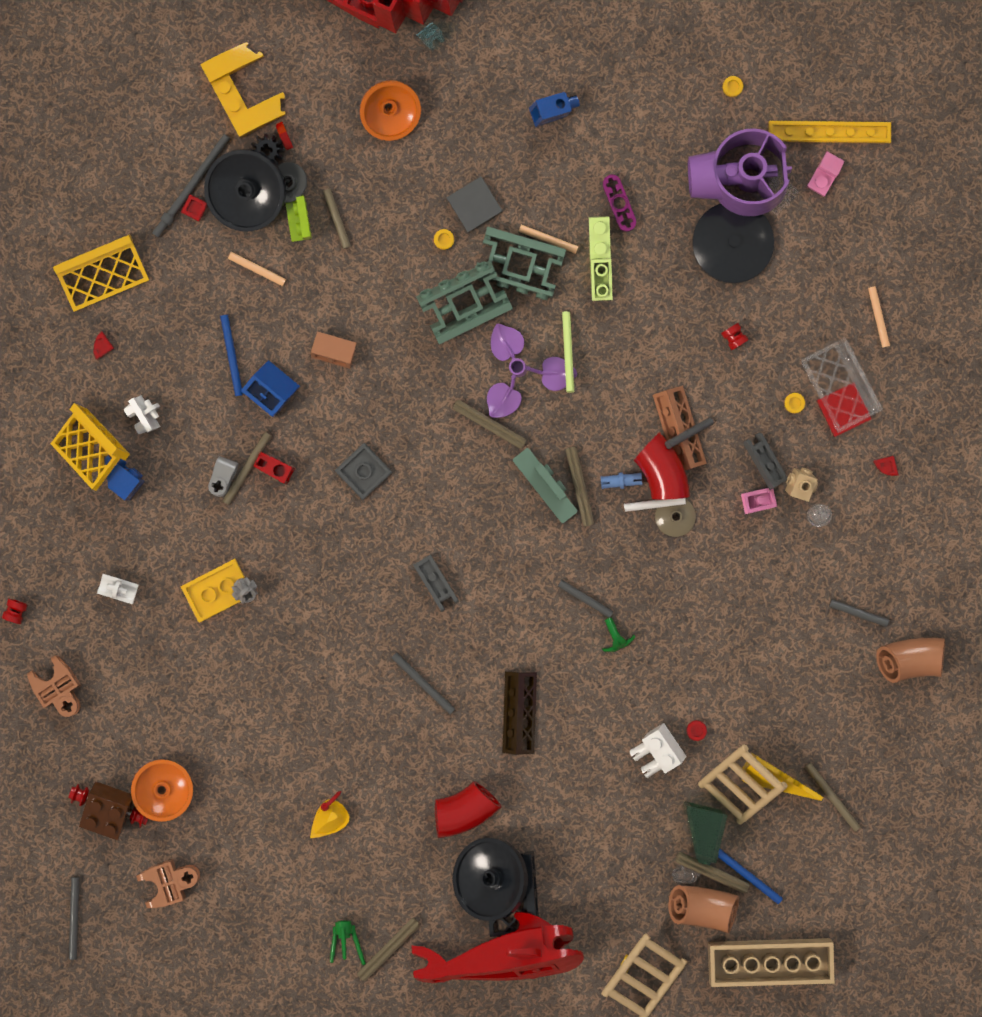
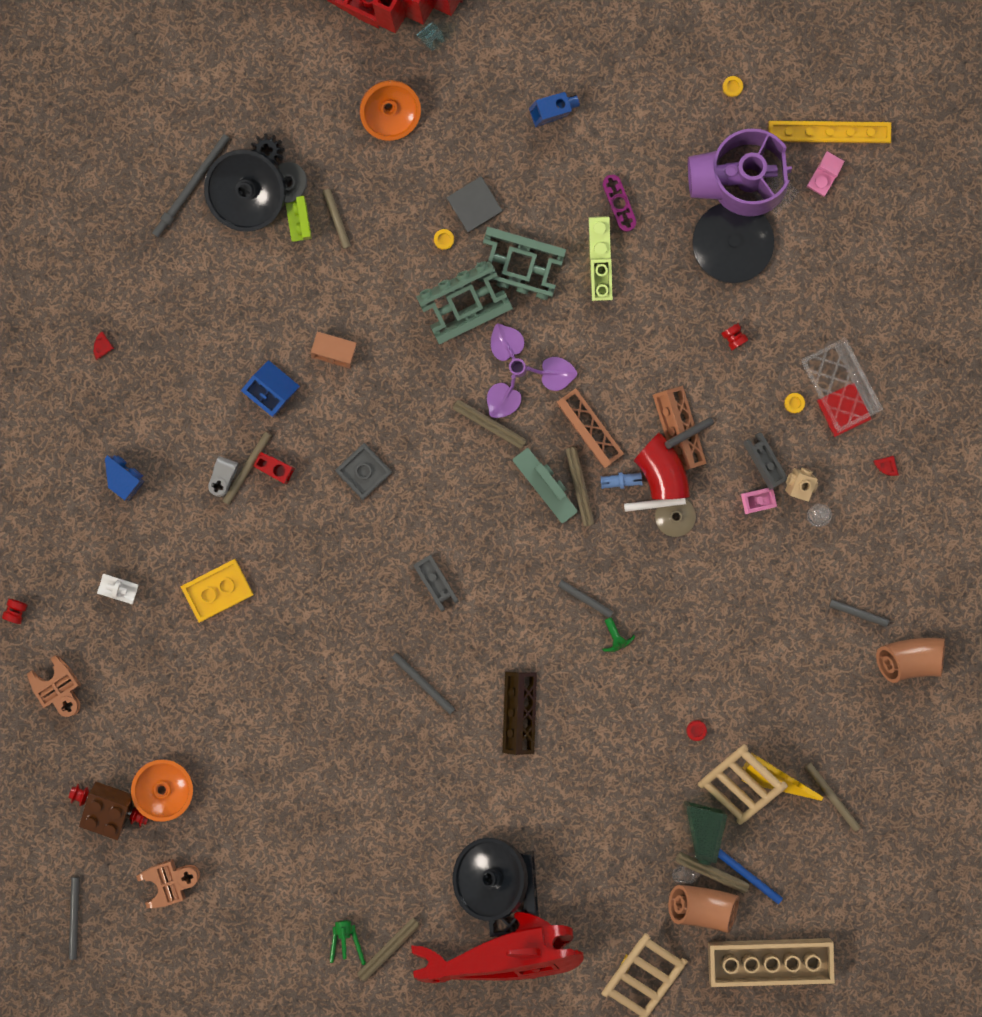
yellow fence [50,403,130,491] -> none
yellow fence [53,234,149,312] -> none
white hips [124,395,161,434] -> none
red tile [181,194,208,222] -> none
yellow wedge [200,42,286,139] -> none
blue bar [220,315,243,396] -> none
light nougat bar [228,252,286,286] -> none
light grey gear [232,577,258,604] -> none
red tile [276,122,293,150] -> none
yellow piece [310,791,350,838] -> none
red brick [435,781,502,838] -> none
light nougat bar [519,224,579,254] -> none
yellowish green bar [562,311,575,393] -> none
white brick [630,723,687,778] -> none
light nougat bar [868,286,890,348] -> none
none -> nougat fence [556,388,624,468]

